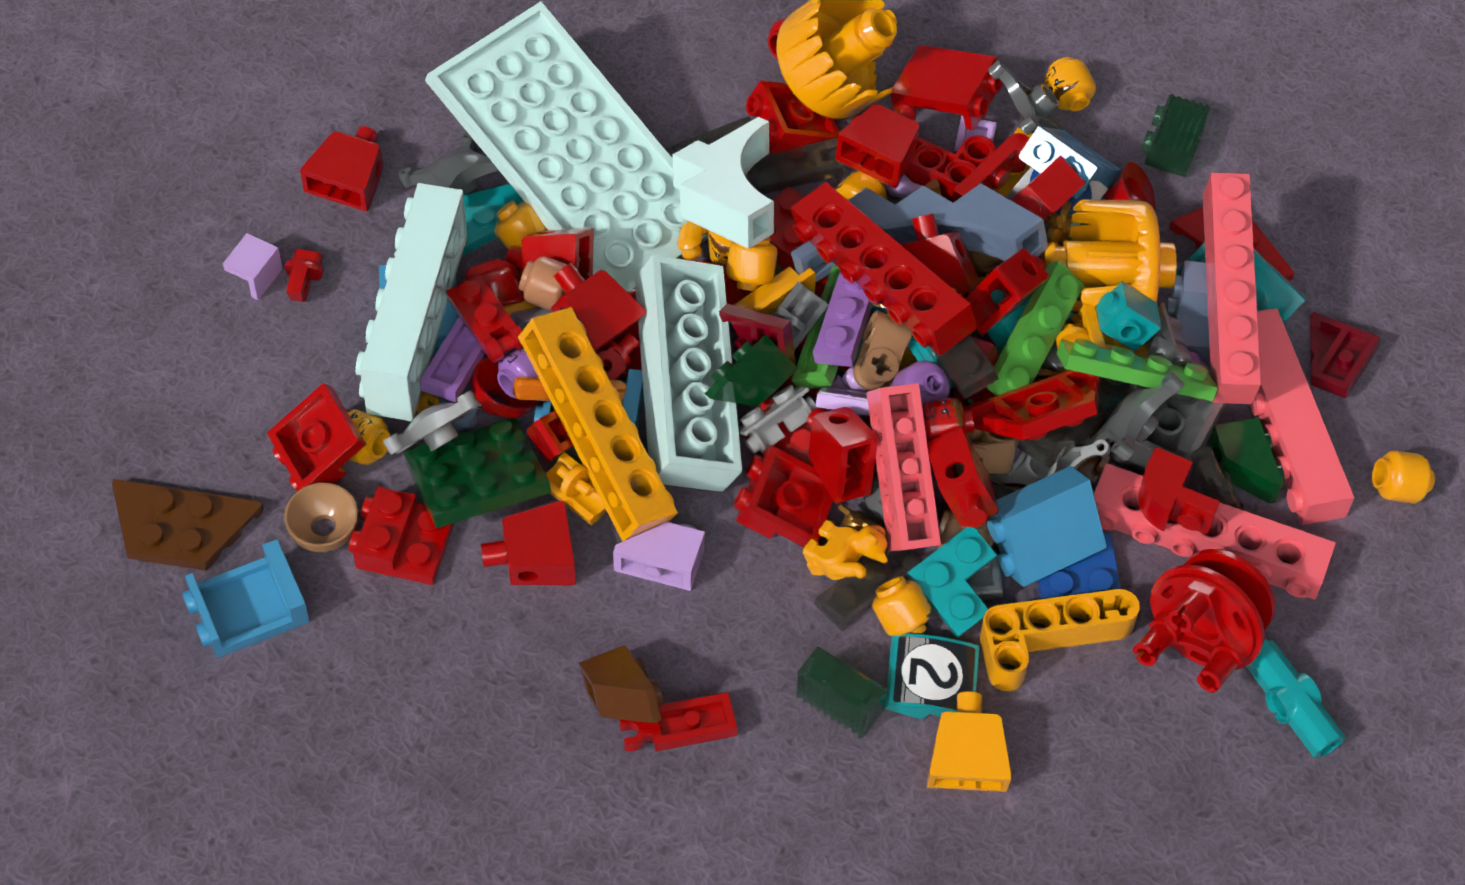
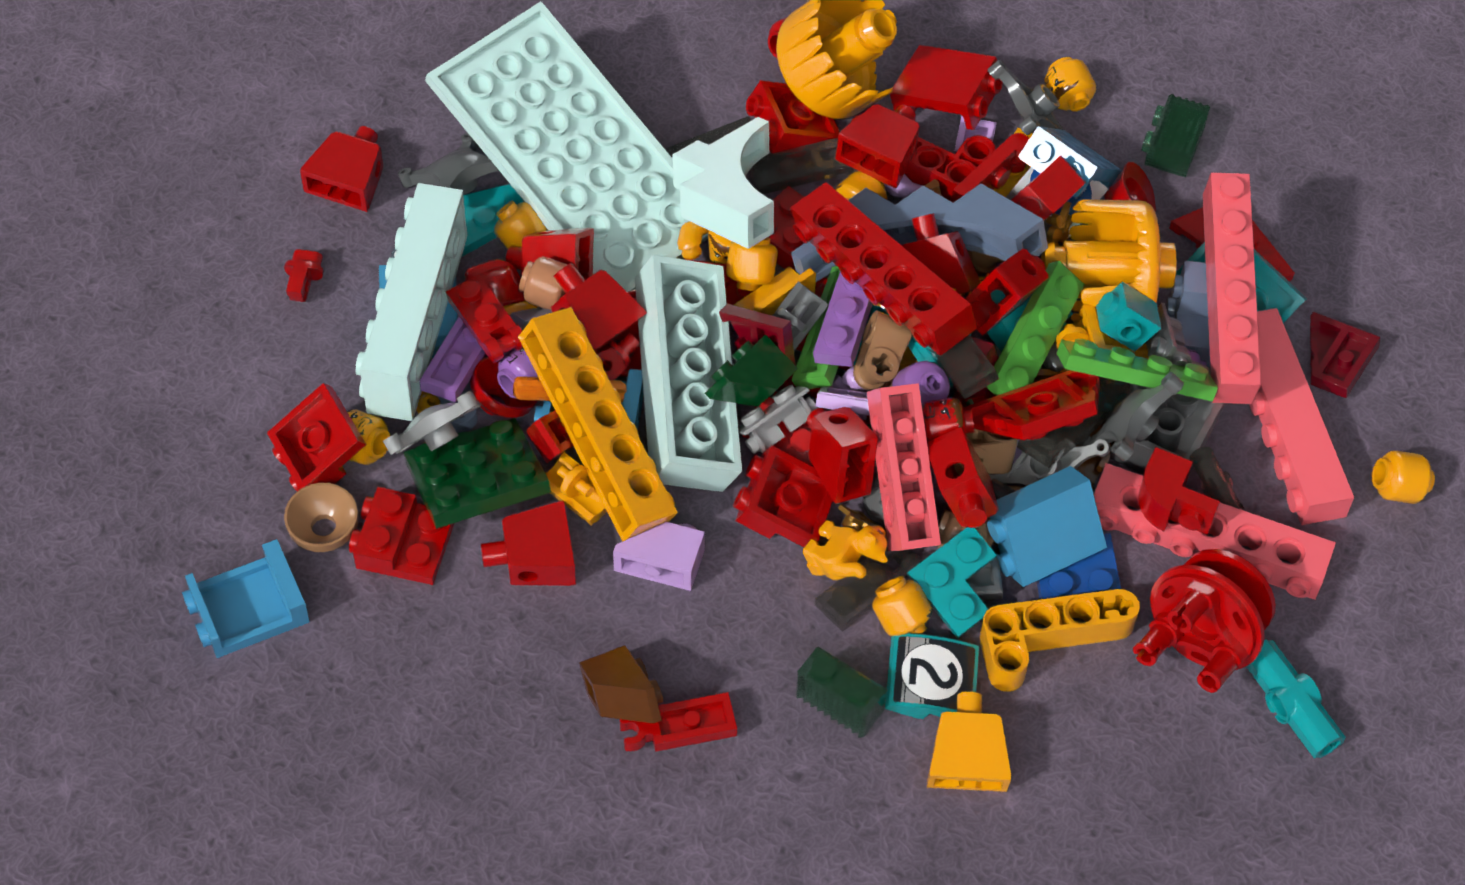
reddish brown wing [112,479,264,571] -> none
lavender panel [223,233,283,300] -> none
dark green slope [1208,418,1285,504] -> none

